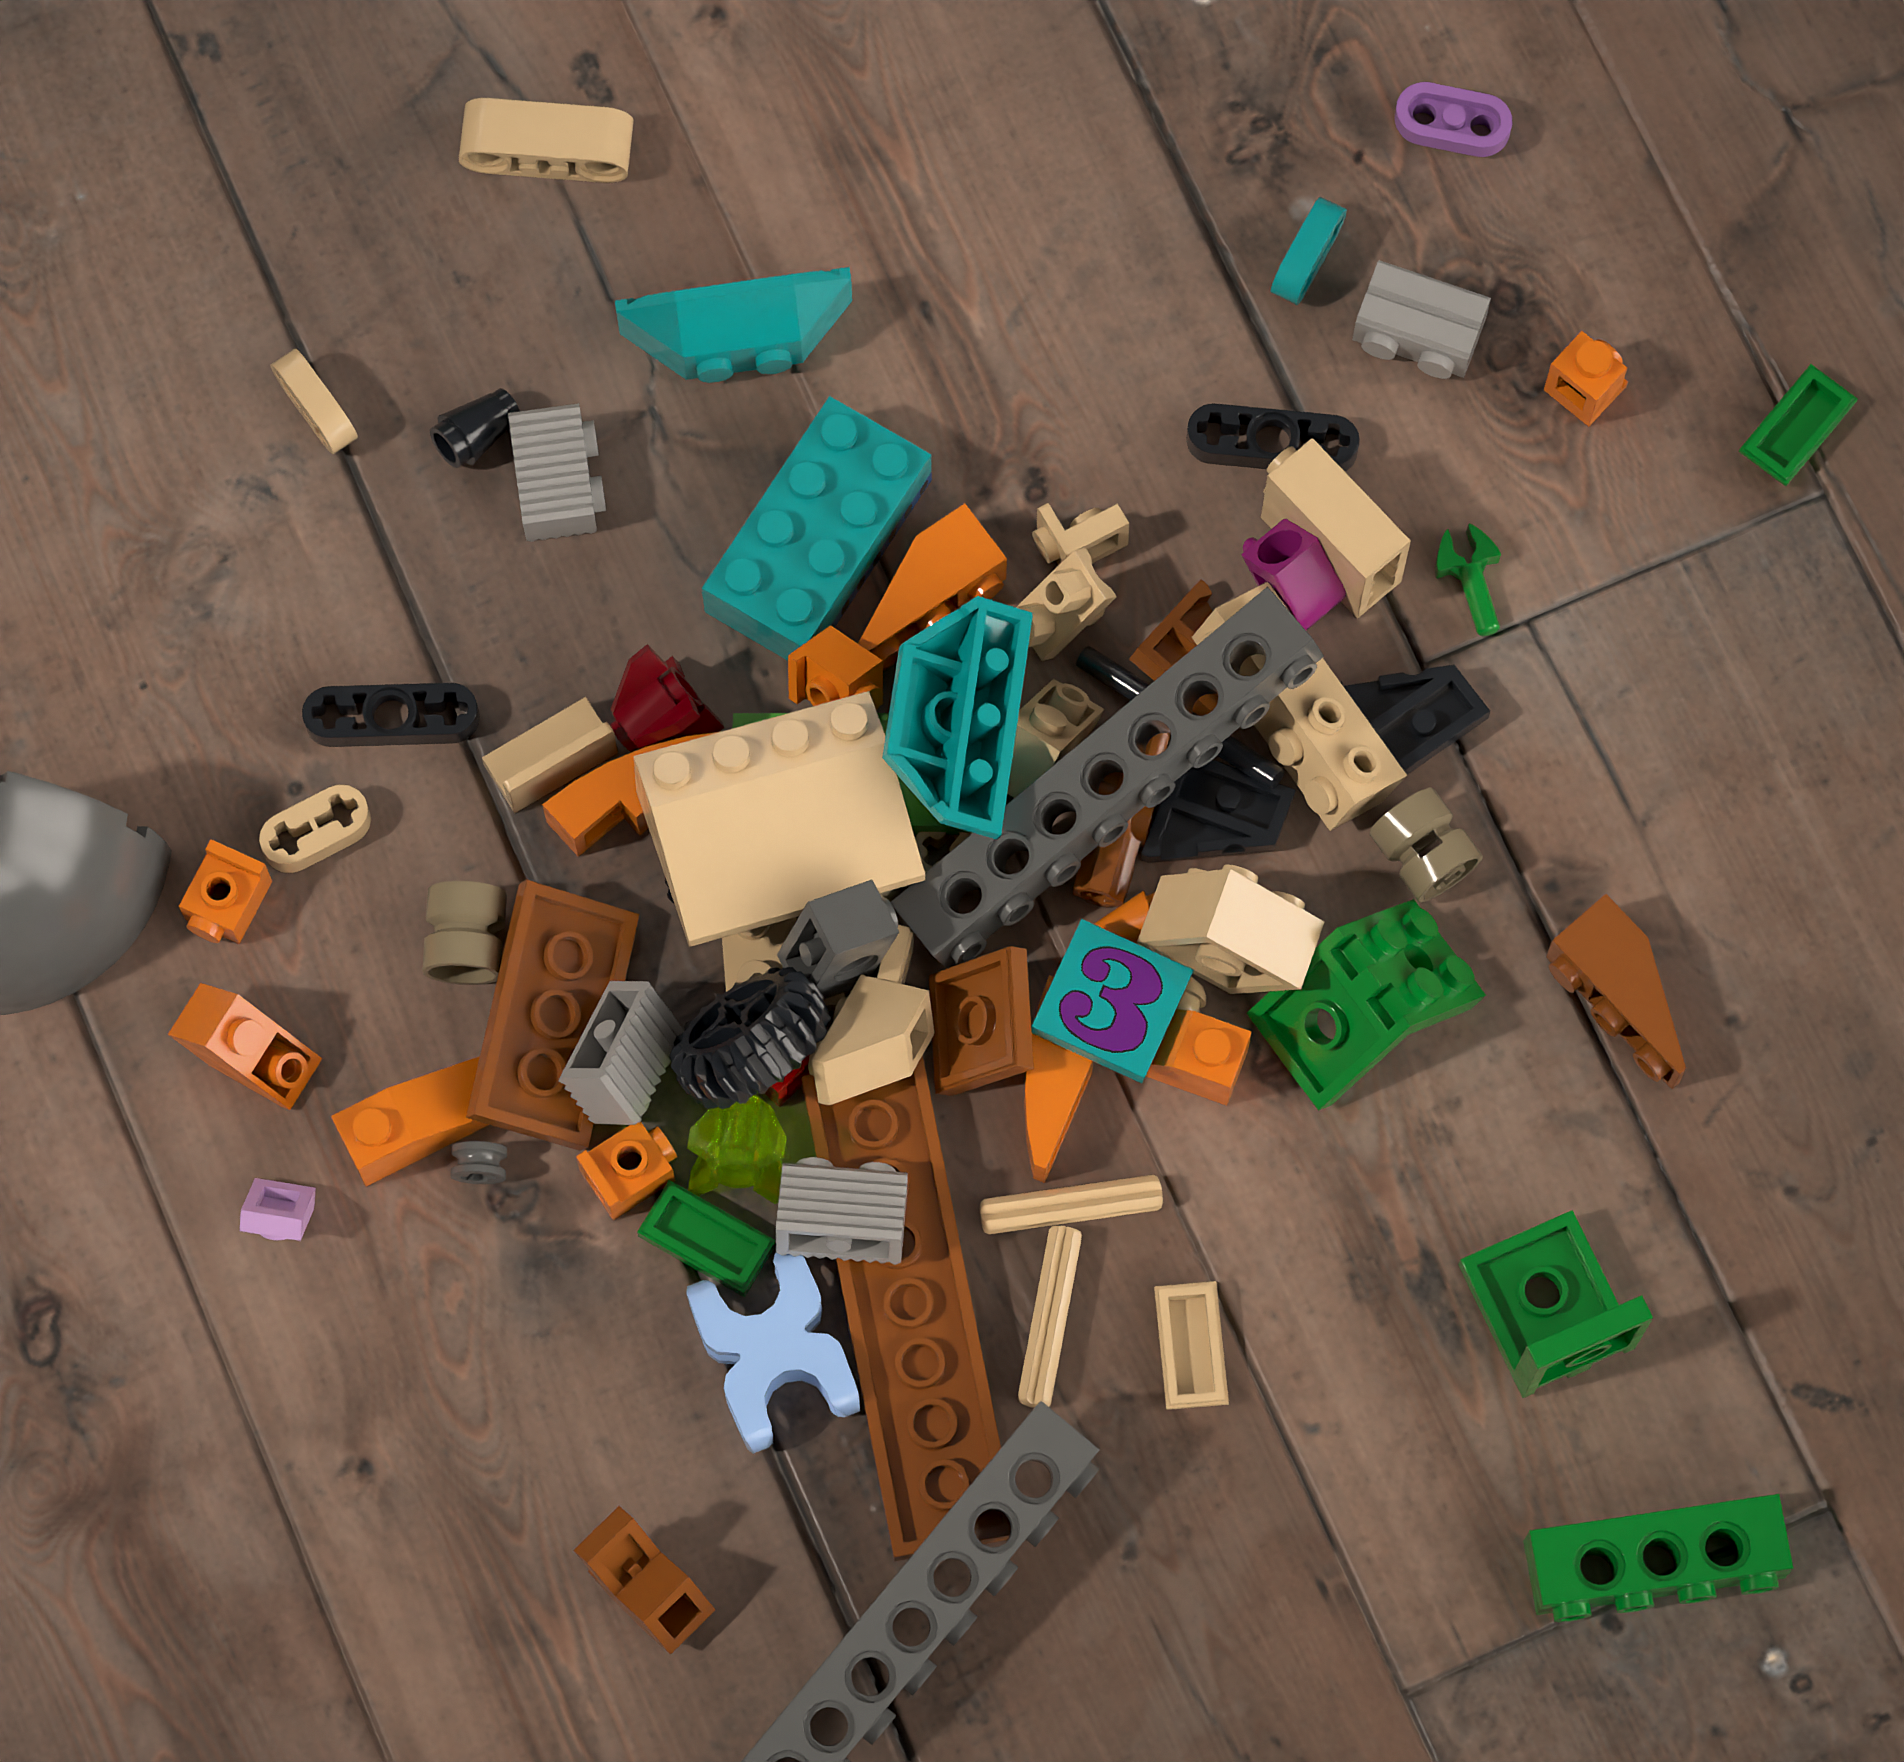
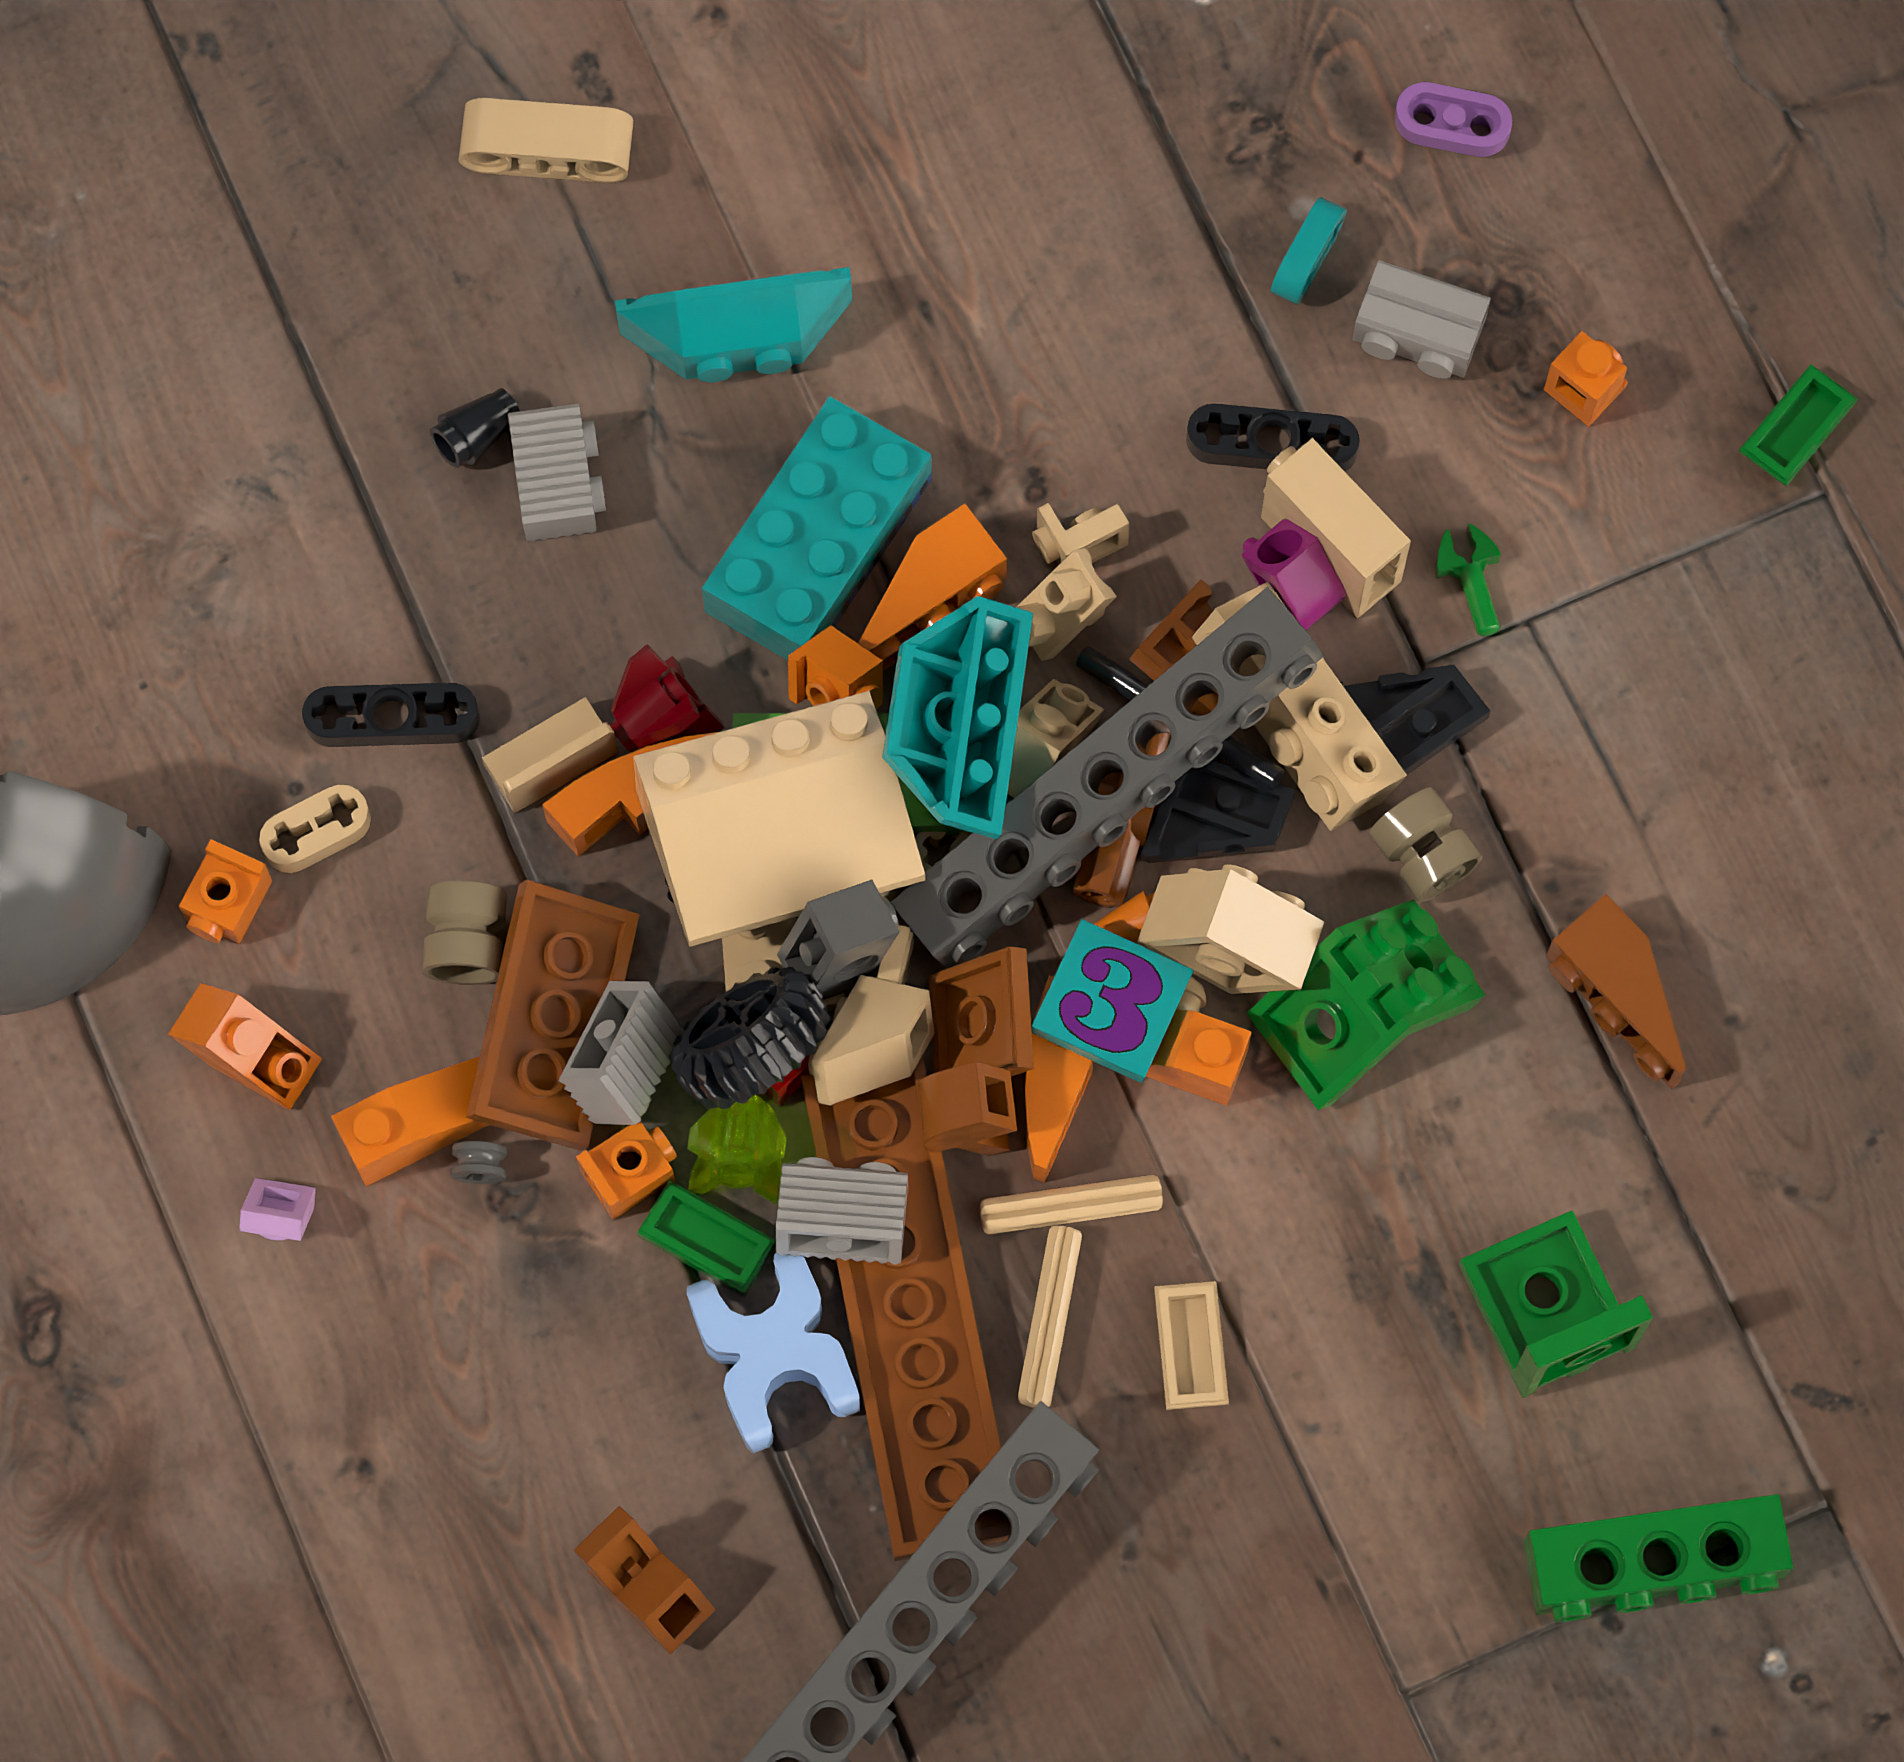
tan beam [270,349,358,454] -> none
none -> dark orange brick [918,1061,1017,1156]

